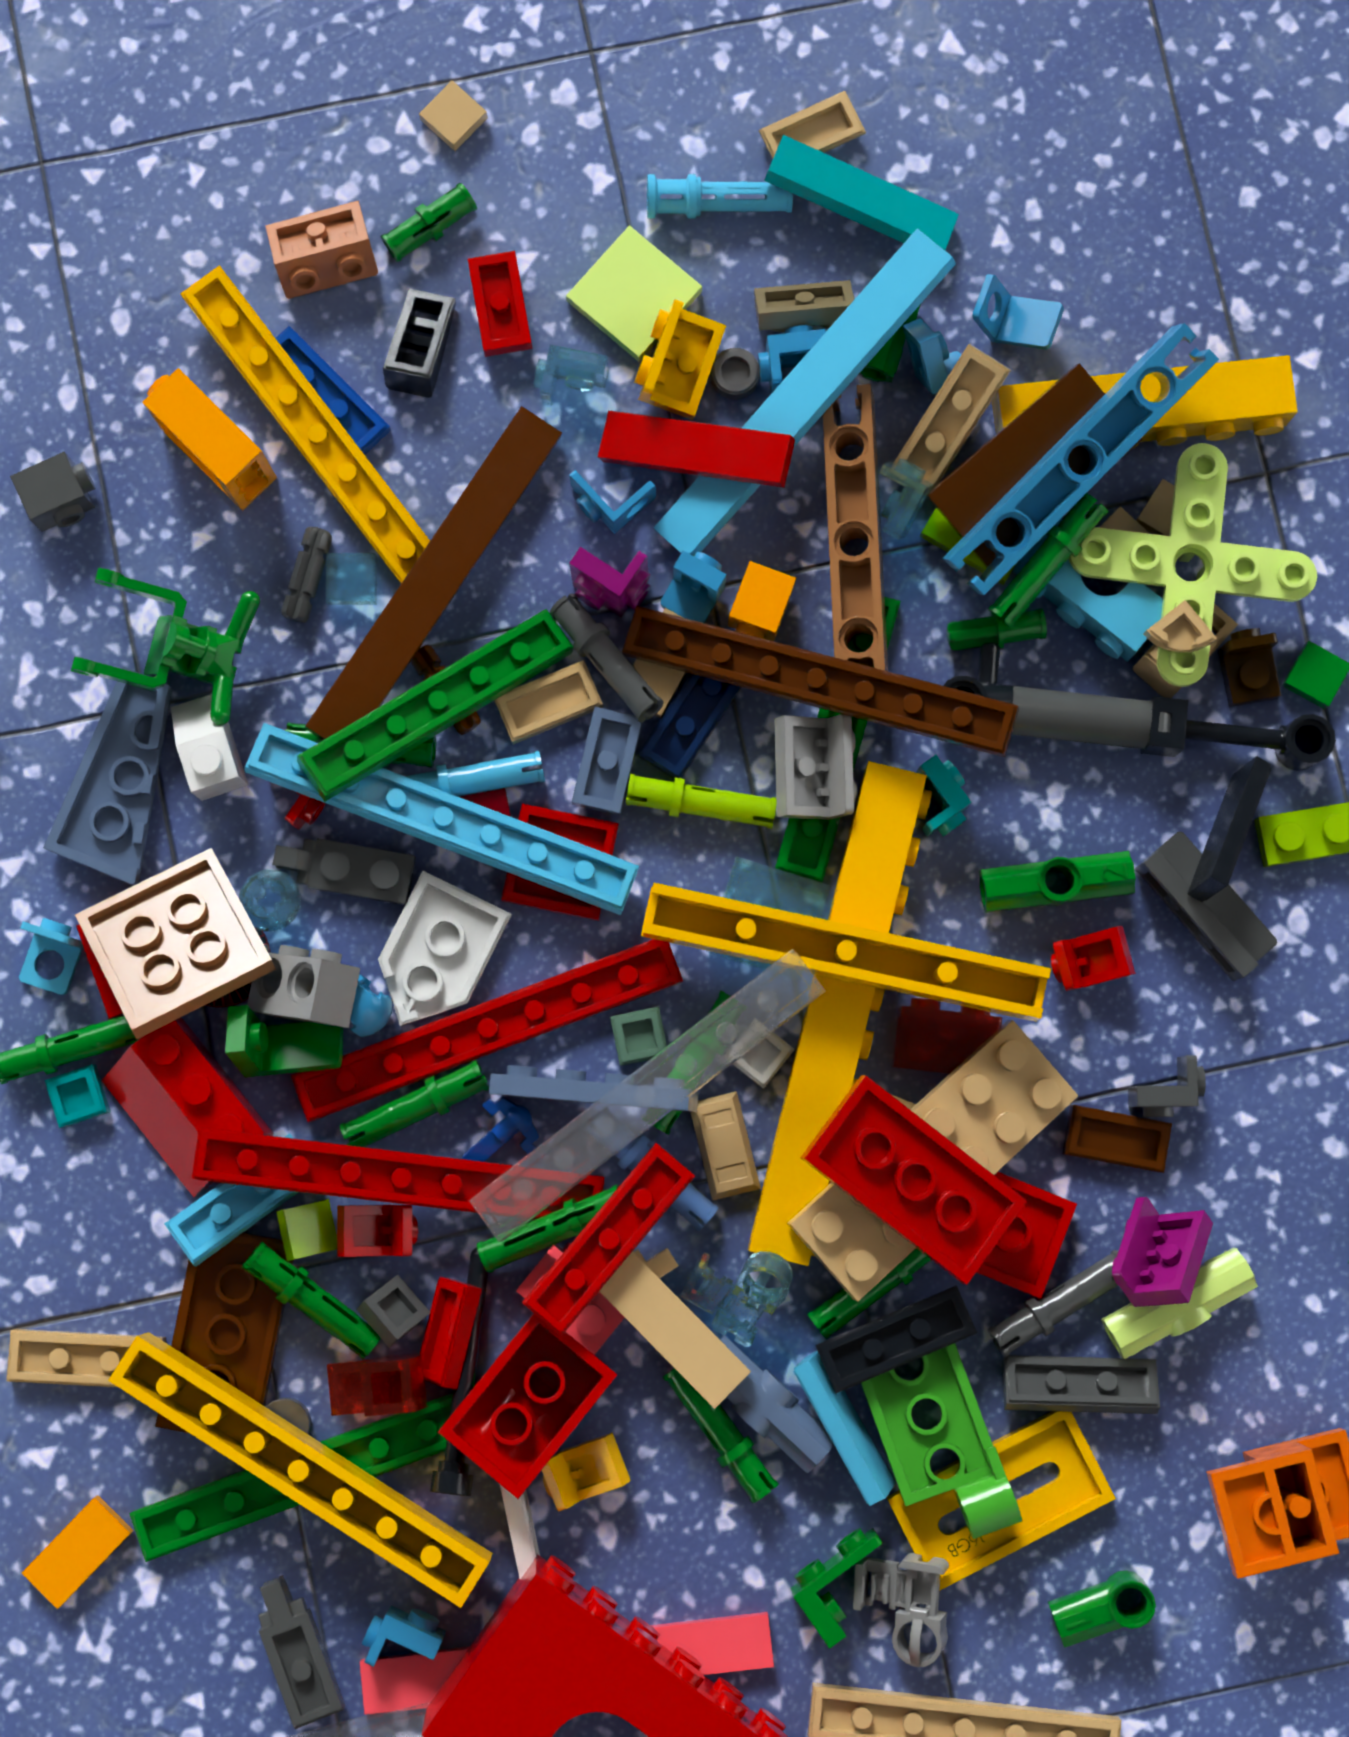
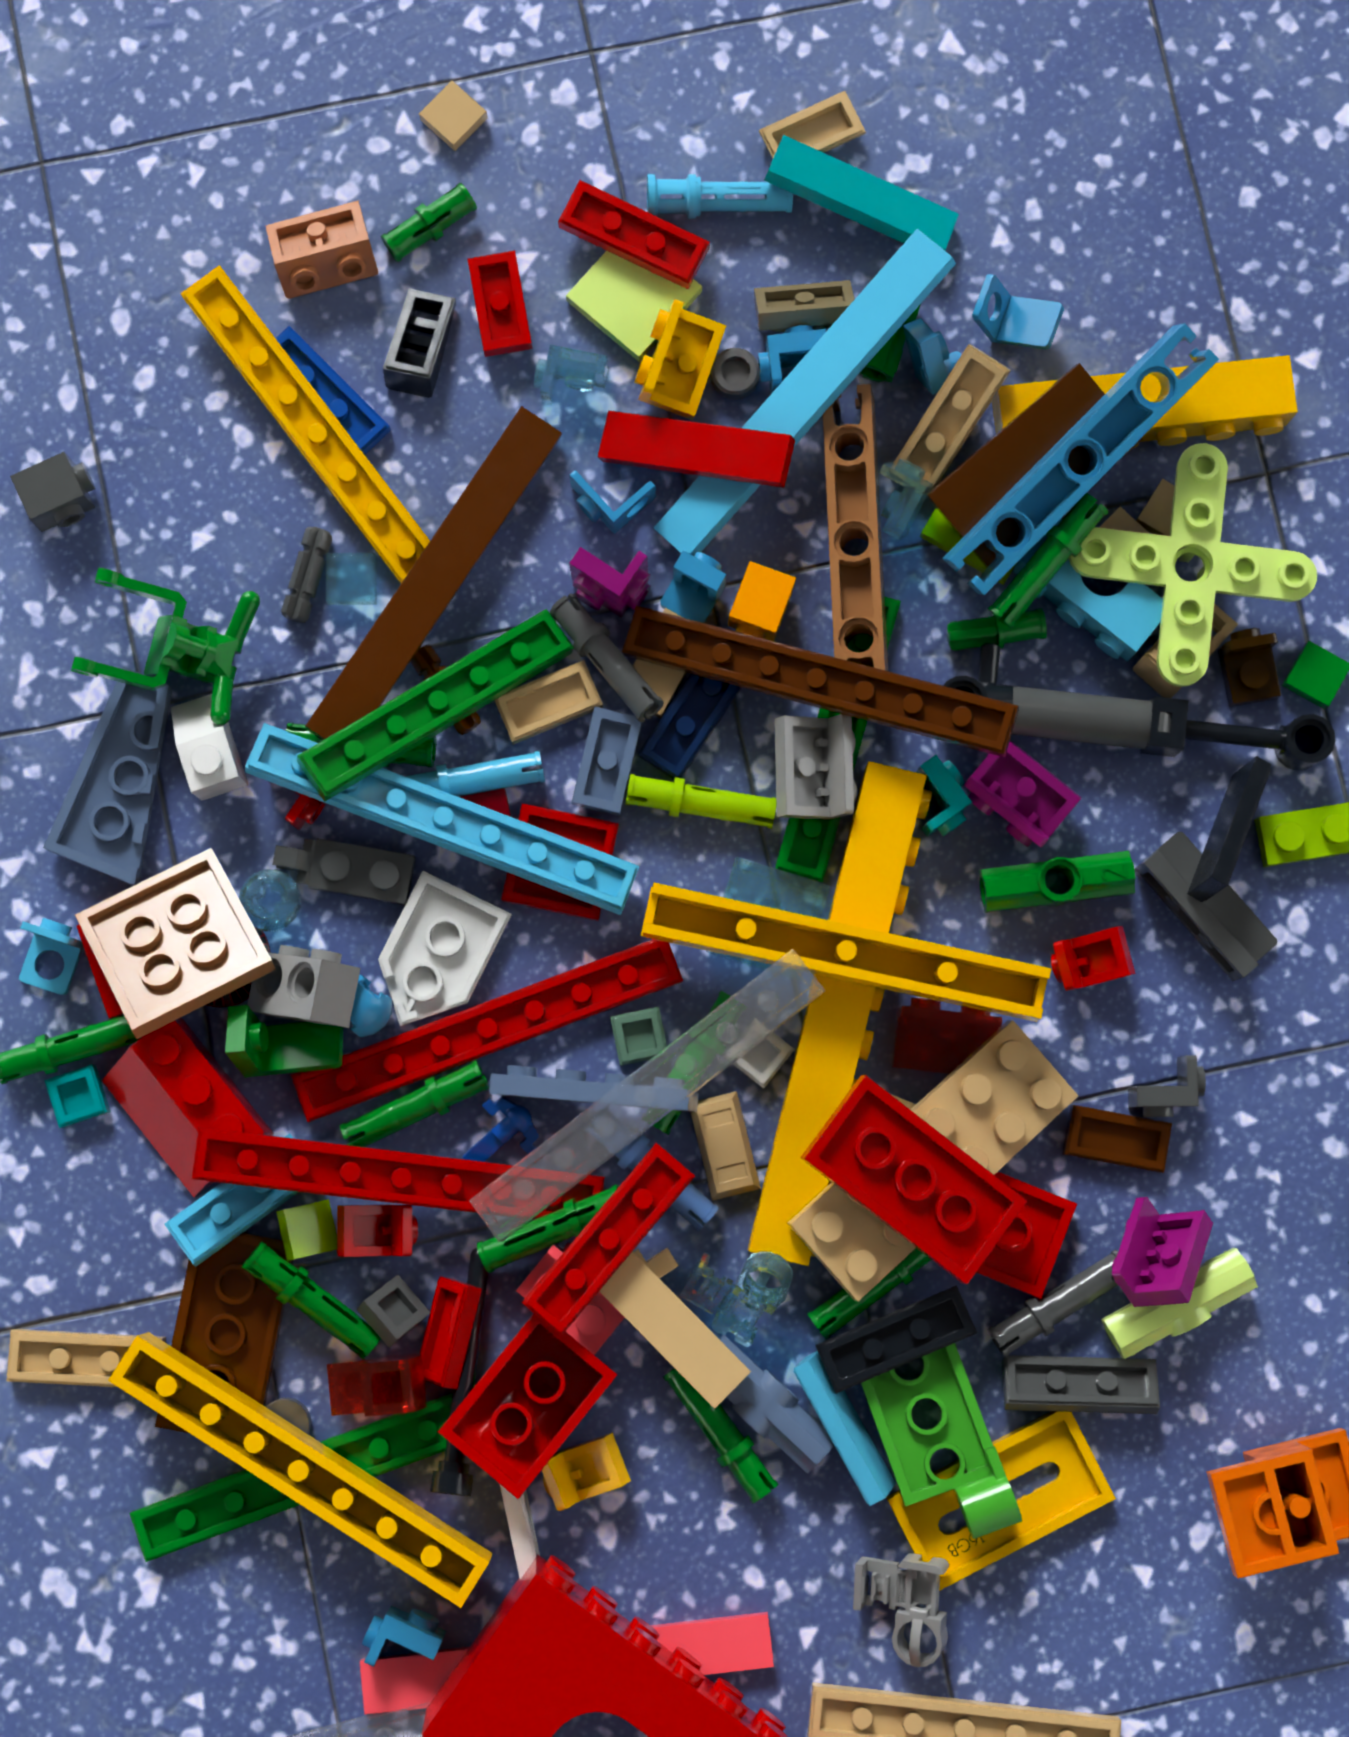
light orange tile [22,1495,134,1609] -> none
light orange window [142,368,277,511] -> none
dark grey hinge [258,1575,346,1729] -> none
green bracket [791,1528,883,1649] -> none
green piece [1048,1570,1156,1648] -> none
tan tile [1143,600,1217,653] -> none
none -> red tile [558,180,710,289]
none -> magenta bracket [964,740,1082,848]

